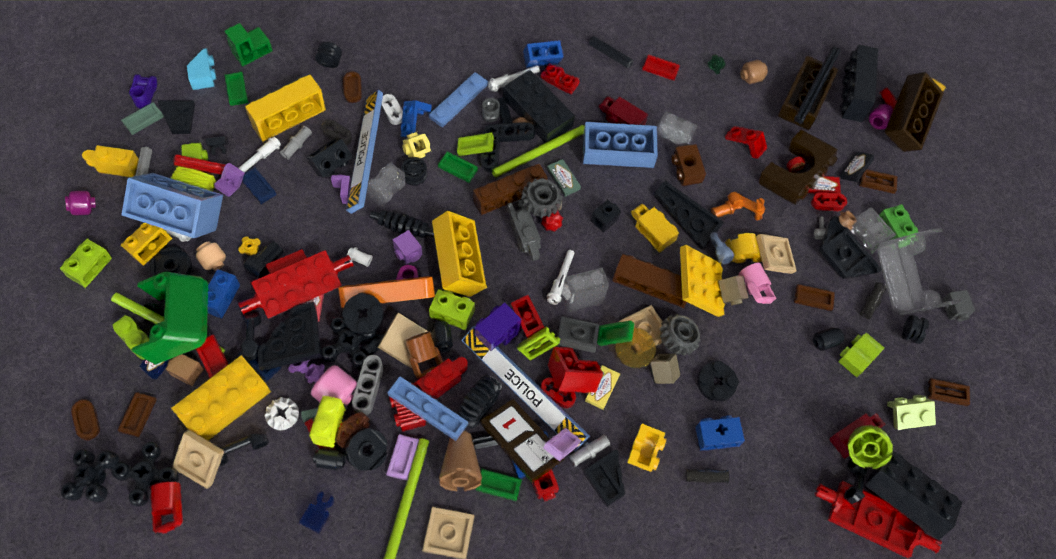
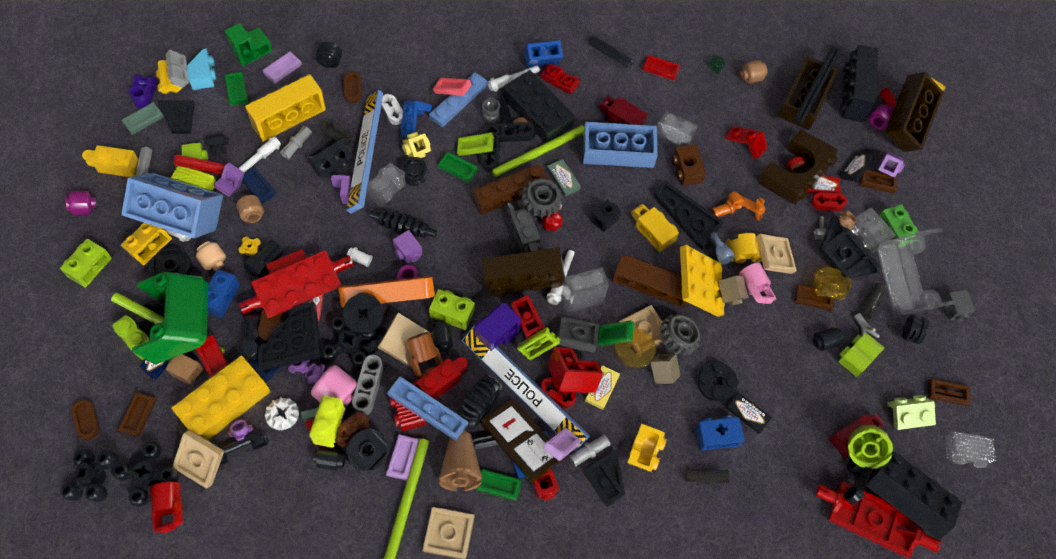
clear blue plate [299,491,335,534] -> none
yellow brick [432,211,487,297] -> none
none -> hips [156,50,189,94]
none -> medium lavender plate [228,420,253,441]
none -> medium nougat head [236,195,264,223]
none -> reddish brown tile [258,309,283,342]
none -> lavender tile [263,52,302,84]
none -> coral tile [433,78,472,96]
none -> dark brown brick [482,247,566,297]
none -> tile [726,393,772,434]
none -> clear yellow plate [812,267,852,300]
none -> light grey bar [854,313,880,338]
none -> medium lavender brick [878,151,905,177]
none -> clear brick [945,431,995,468]

